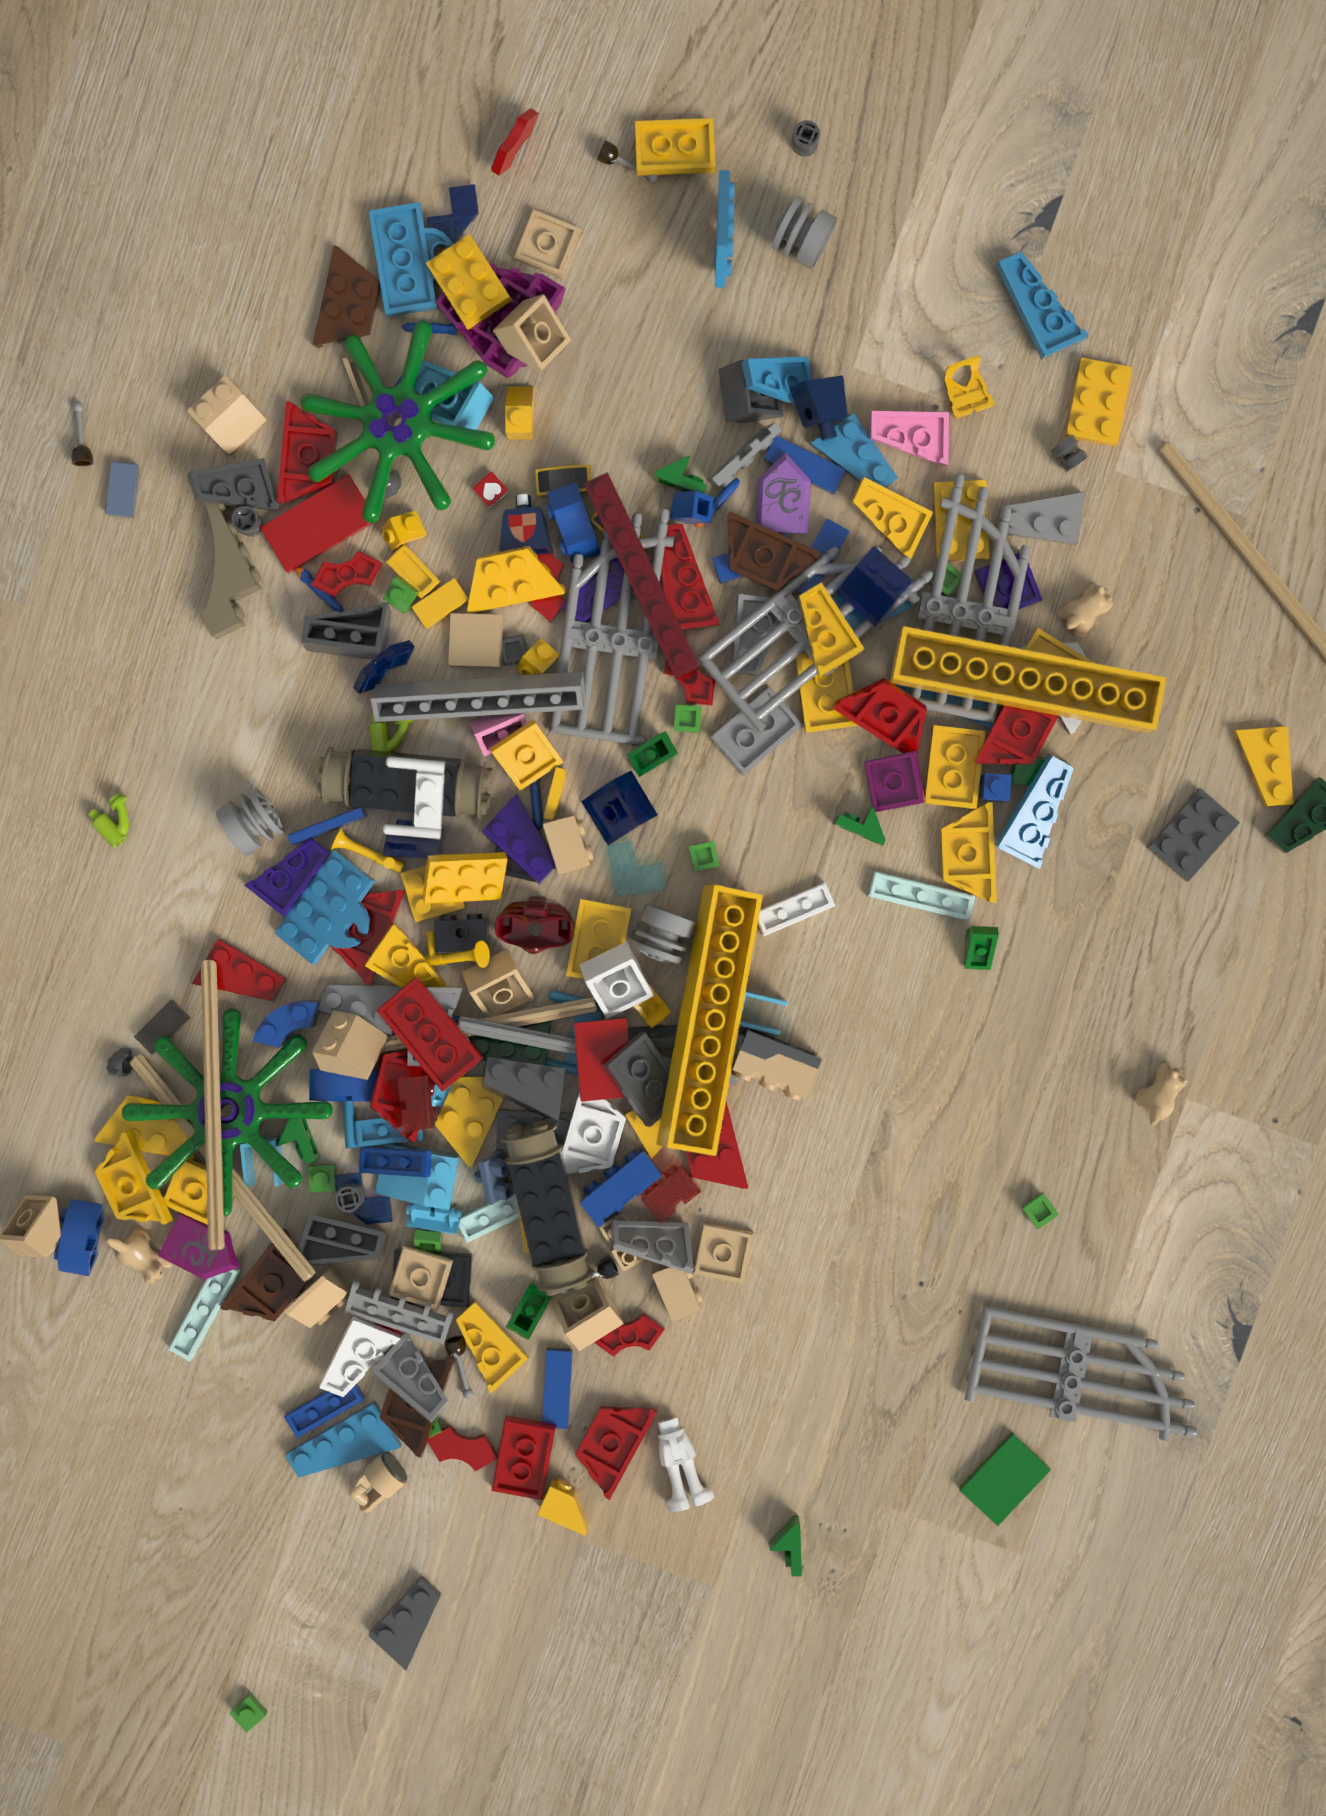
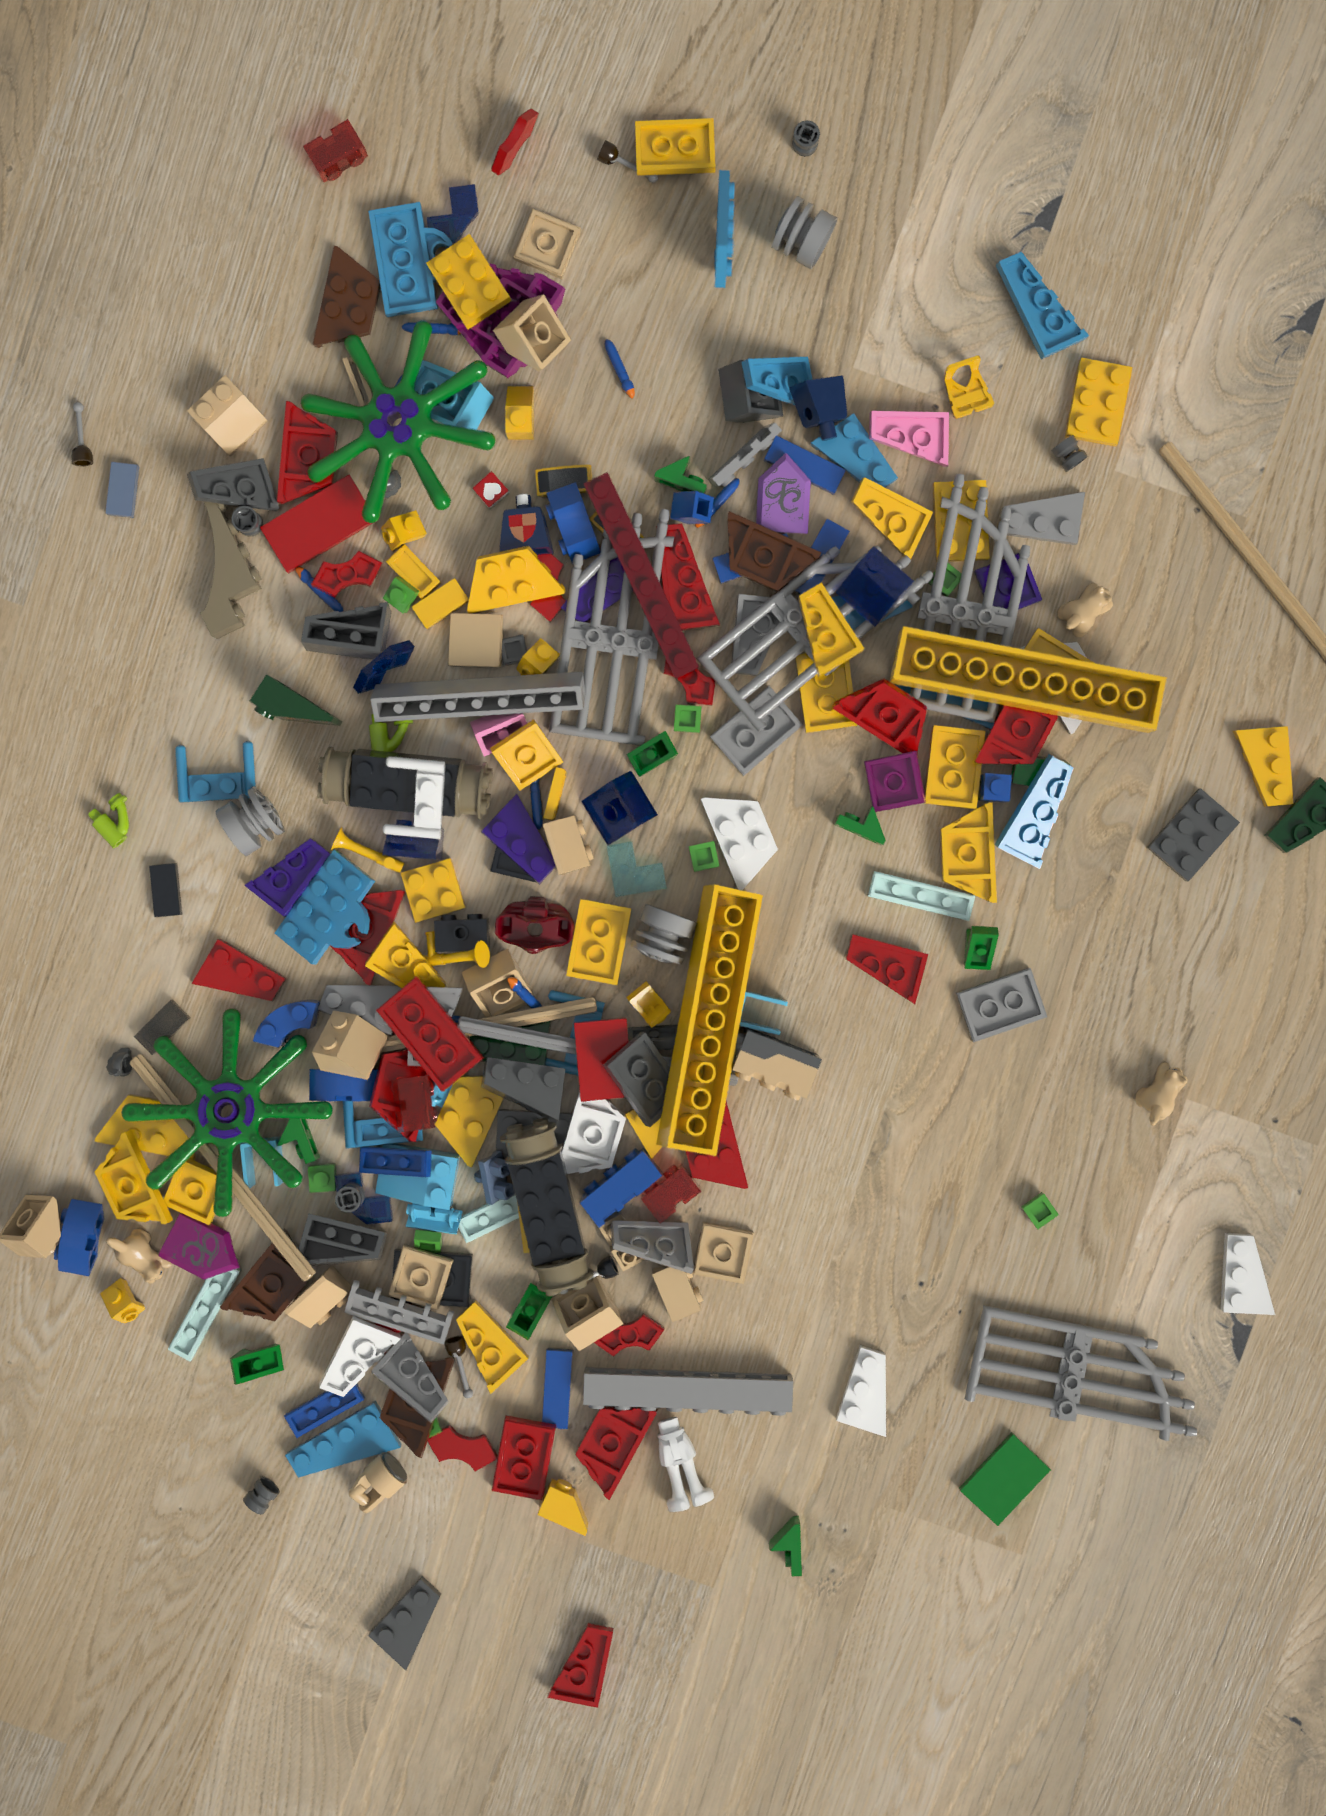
tan axle [201,960,224,1250] -> none
bright green plate [229,1693,268,1733] -> none
blue tile [288,807,368,845] -> none
yellow plate [422,852,508,903] -> none
white slope [580,941,654,1019] -> none
white tile [758,882,835,936] -> none
none -> yellow bracket [100,1278,145,1323]
none -> black tile [149,863,182,917]
none -> dark azure plate [175,741,256,803]
none -> green slope [230,1344,284,1385]
none -> dark grey wheel [243,1477,280,1515]
none -> dark green slope [250,674,342,726]
none -> clear red brick [303,119,368,183]
none -> blue piece [507,977,542,1009]
none -> red wing [547,1623,614,1708]
none -> light grey brick [583,1367,793,1416]
none -> blue piece [605,339,635,398]
none -> white wing [701,797,778,890]
none -> white wing [836,1345,886,1437]
none -> red wing [845,934,928,1004]
none -> light grey tile [956,968,1047,1042]
none -> white wing [1221,1233,1275,1315]

